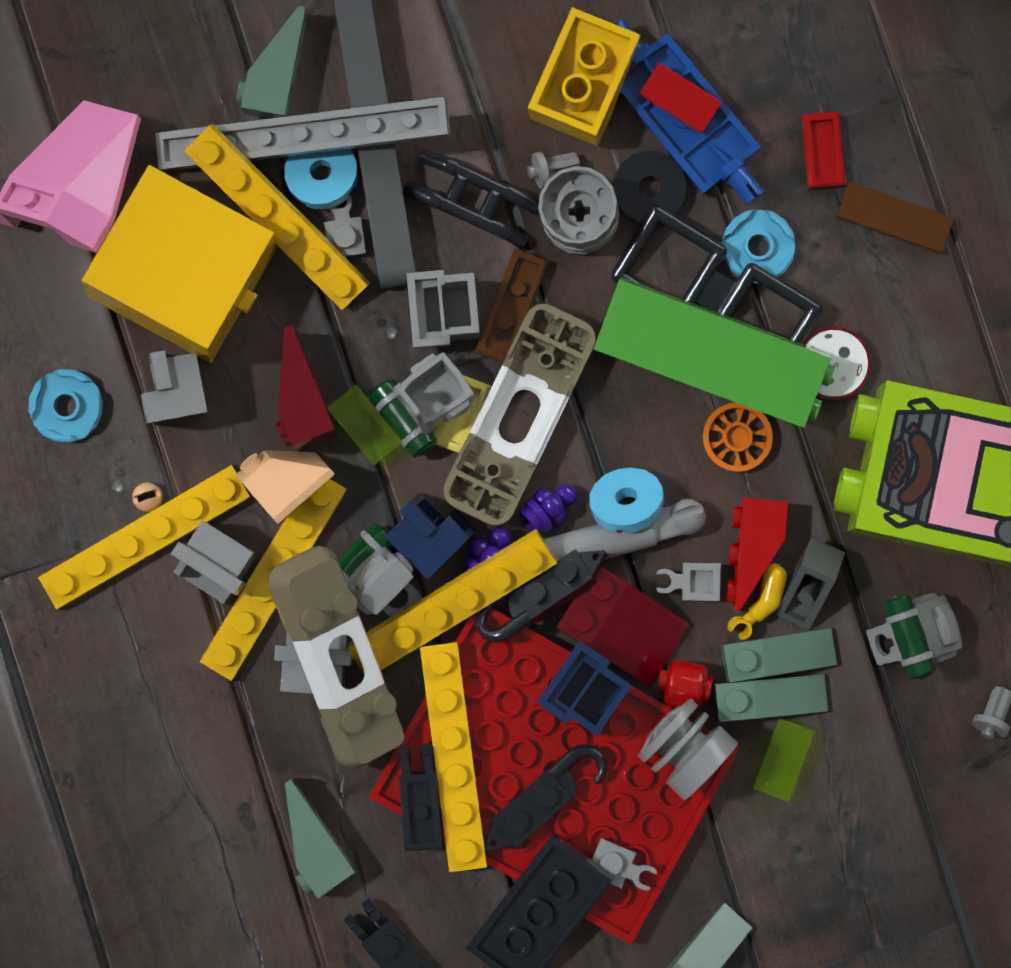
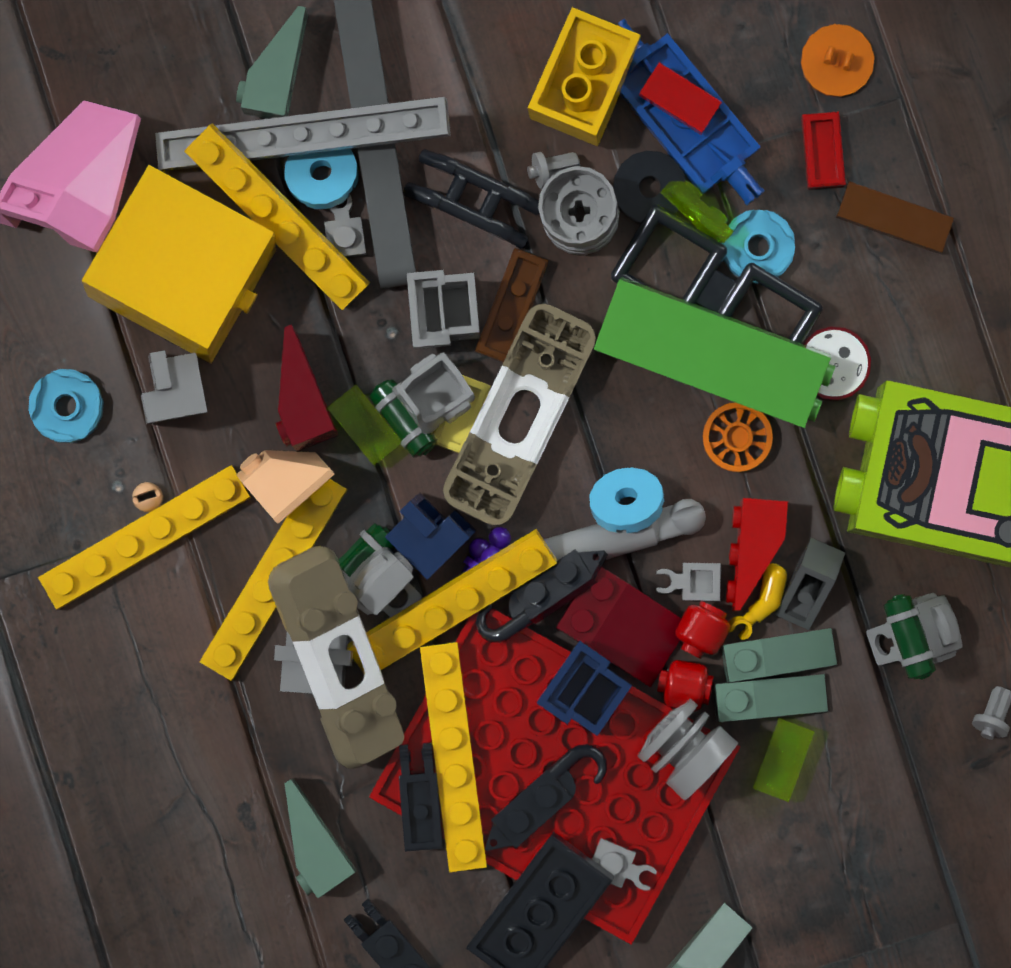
light grey plate [171,520,258,605] -> none
dark purple piece [519,484,578,533] -> none
none -> clear neon green plate [660,181,734,243]
none -> red head [675,601,731,659]
none -> orange piece [801,24,874,97]

